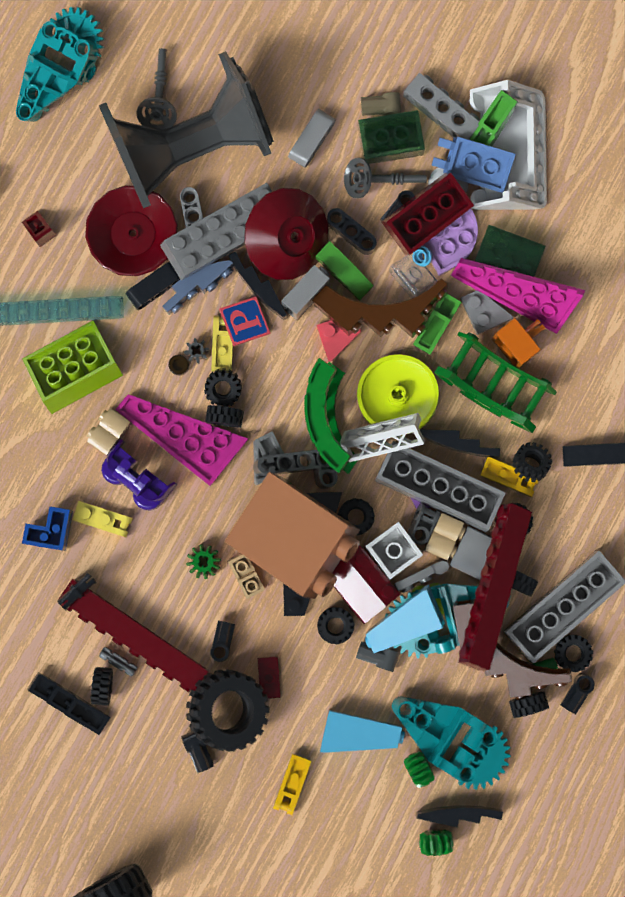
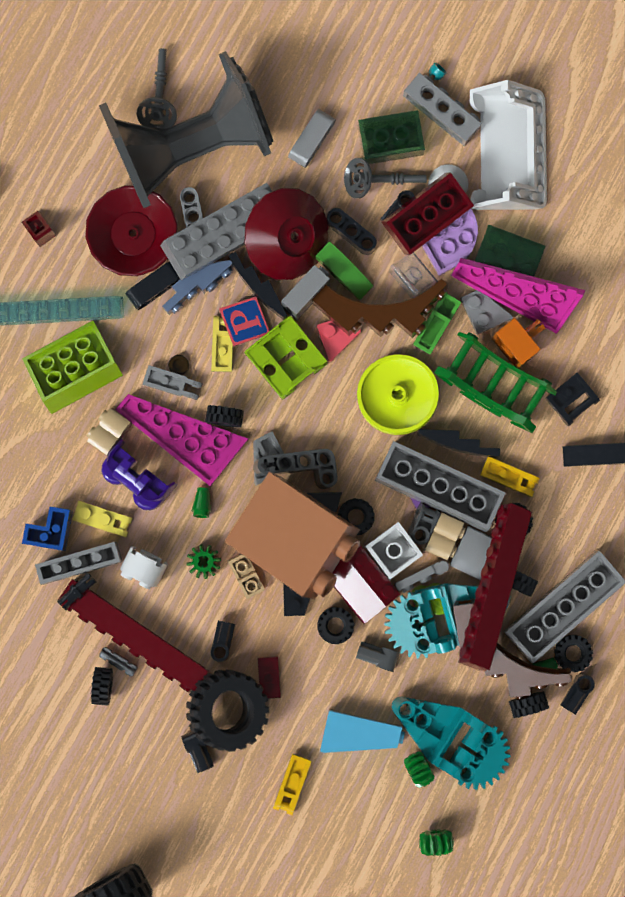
teal connector [16,7,105,122] -> none
black slope [27,672,110,735] -> none
dark grey gear [184,338,210,364] -> none
black tyre [204,368,242,407] -> none
green fence [304,358,359,474] -> none
white fence [340,413,425,462] -> none
dark tan piece [361,92,401,117] -> none
medium azure slope [365,585,445,653] -> none
medium azure plate [412,246,432,267] -> none
black slope [416,805,503,827] -> none
medium blue tile [431,136,516,193] -> none
bright green slope [469,90,518,146] -> none
black tyre [512,442,552,482] -> none
none -> light grey brick [35,542,123,585]
none -> white brick [120,546,168,589]
none -> light grey hinge [142,365,202,400]
none -> green cone [191,487,212,518]
none -> lime piece [244,316,328,400]
none -> teal hinge [429,62,446,80]
none -> black plate [545,372,600,426]

